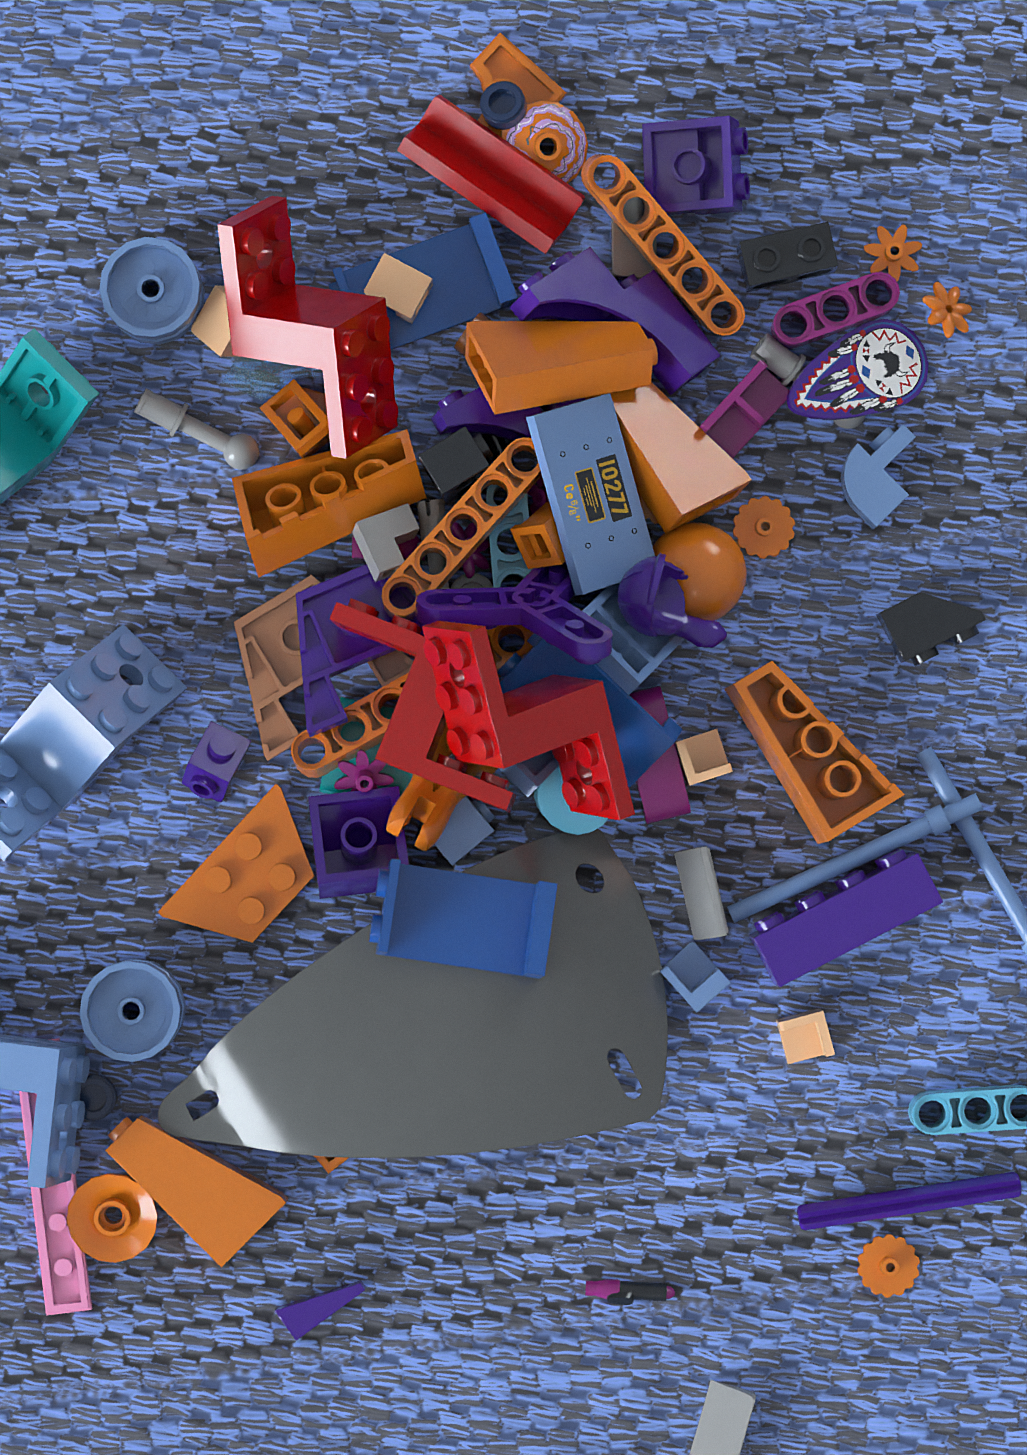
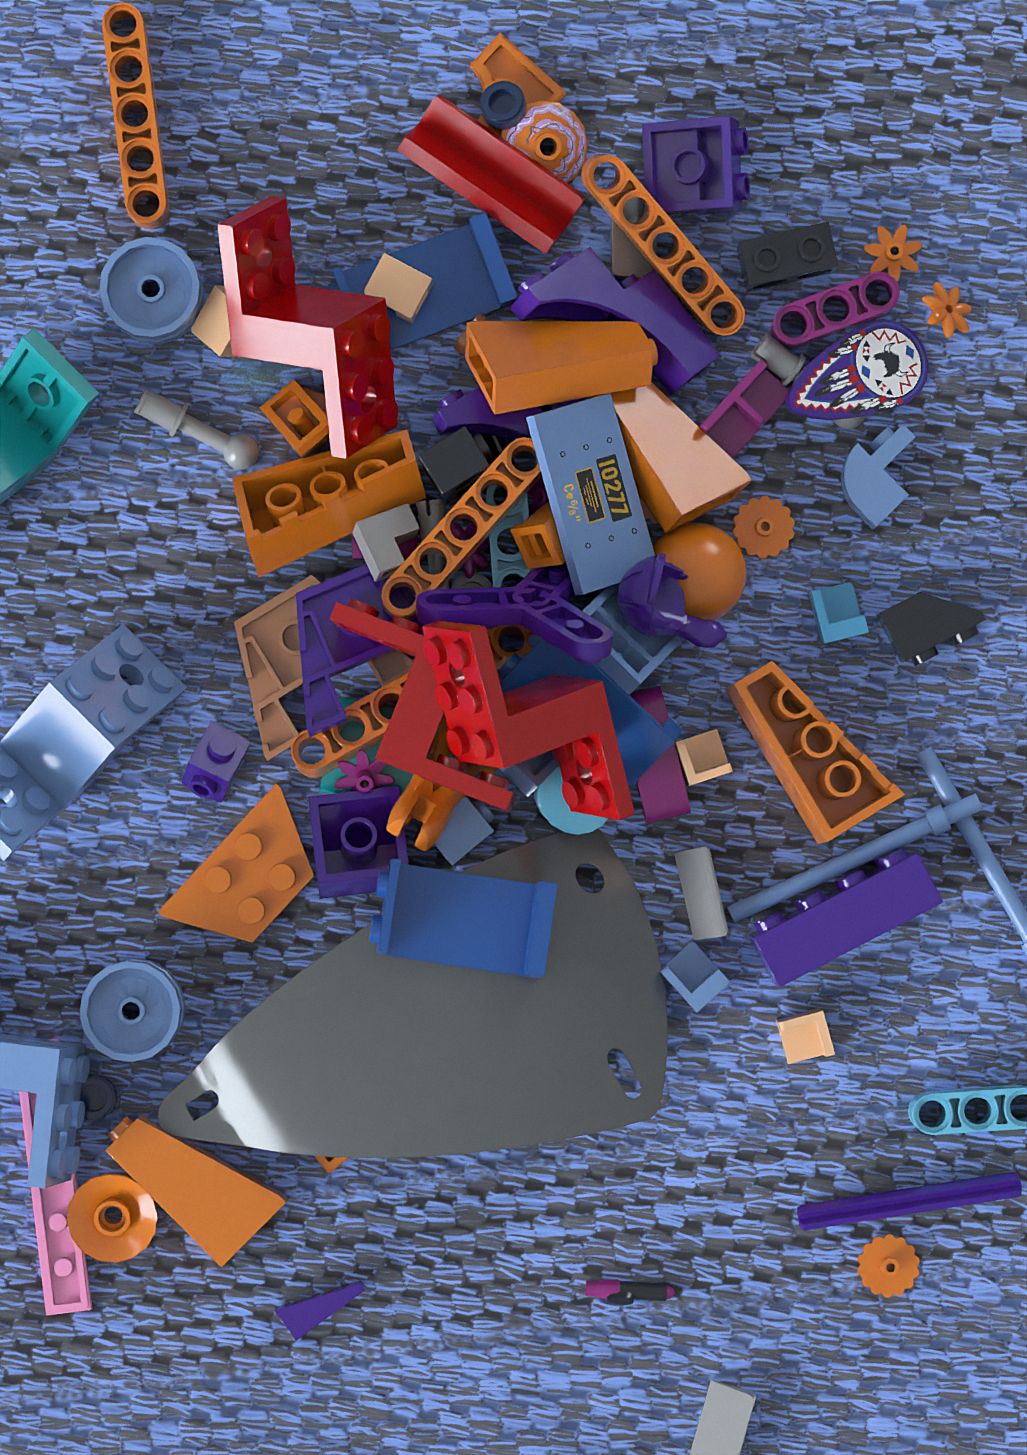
none -> orange beam [102,2,170,229]
none -> dark azure panel [808,582,869,645]

